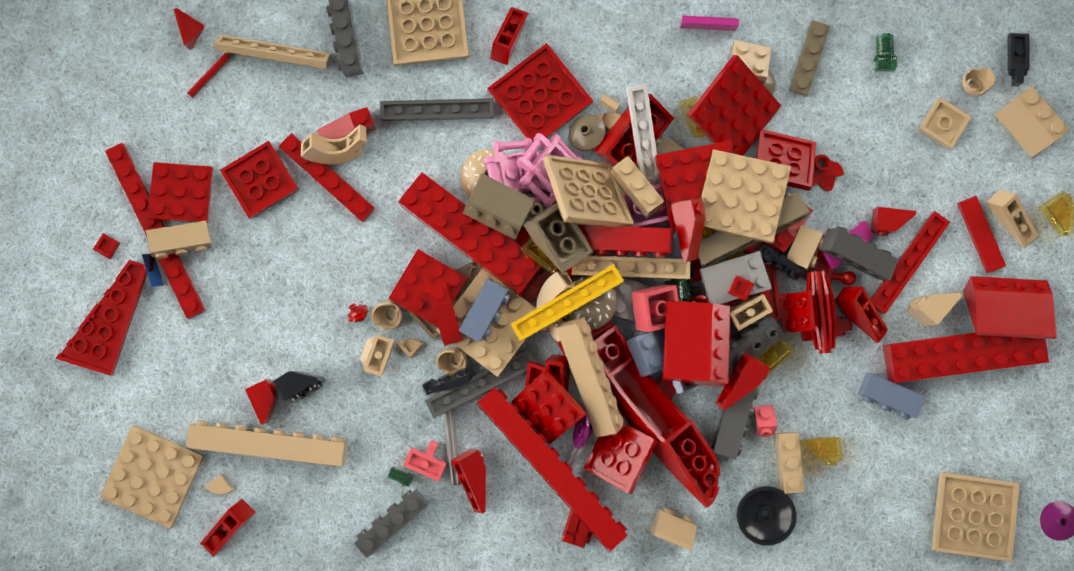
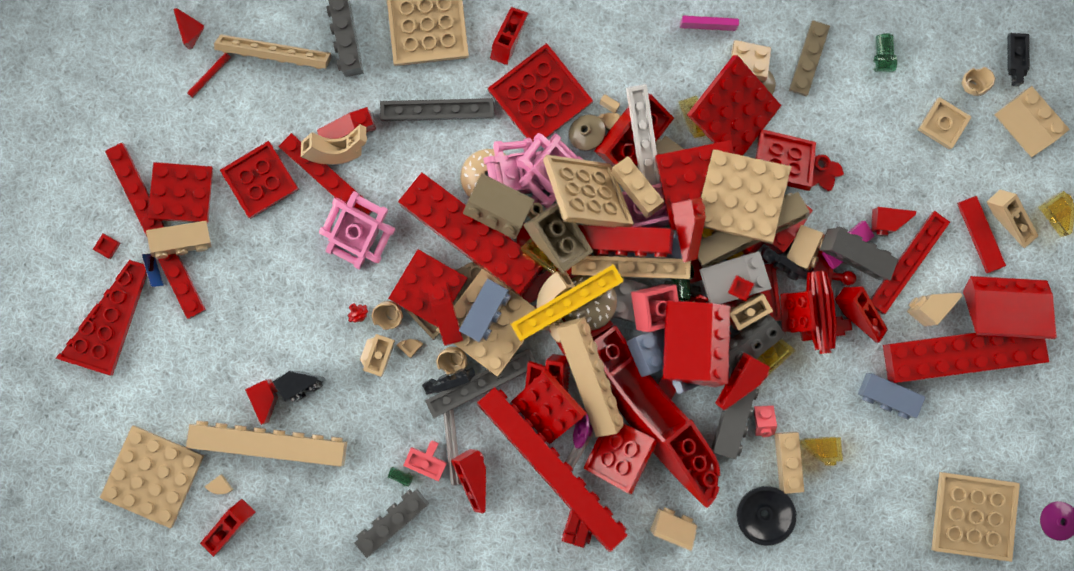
none -> bright pink brick [319,191,395,270]

